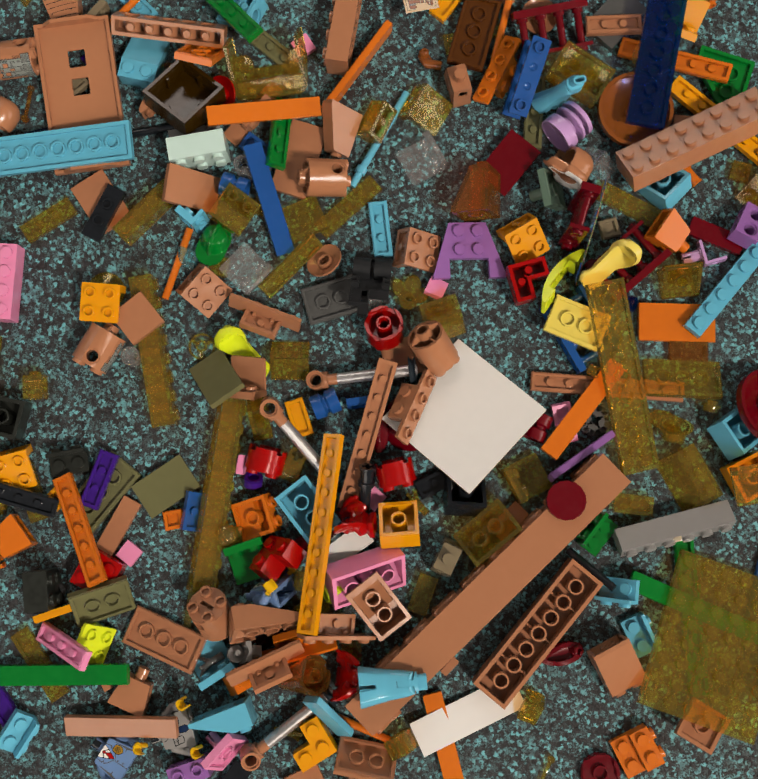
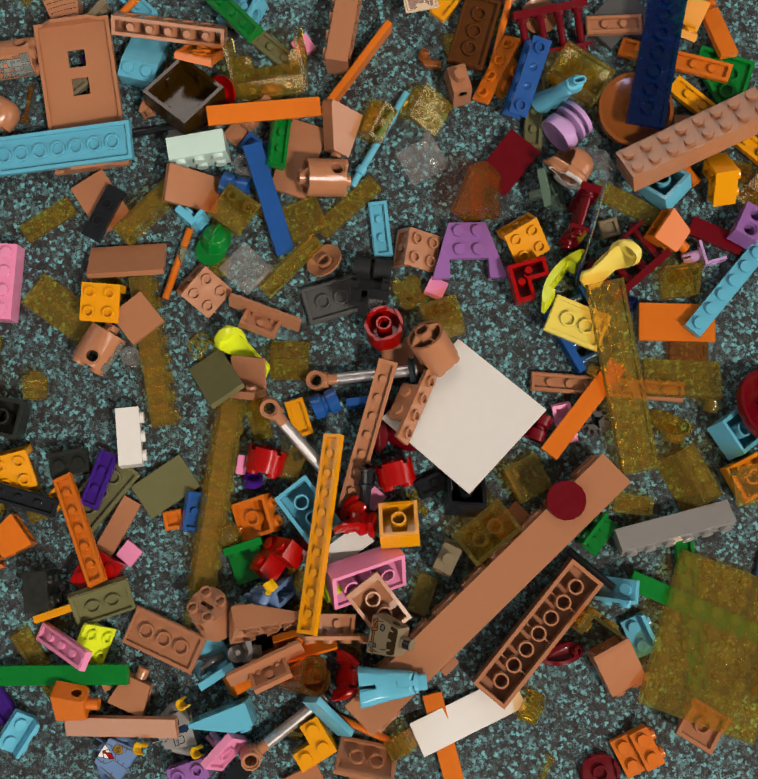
medium lavender tile [547,430,616,483] -> none
none -> clear yellow tile [21,273,103,344]
none -> orange torso [50,681,101,721]
none -> nougat tile [86,243,167,279]
none -> white brick [115,406,148,469]
none -> dark tan torso [366,612,415,657]
none -> clear yellow bracket [570,606,622,637]
none -> orange tile [702,7,739,60]
none -> light orange brick [702,152,741,207]

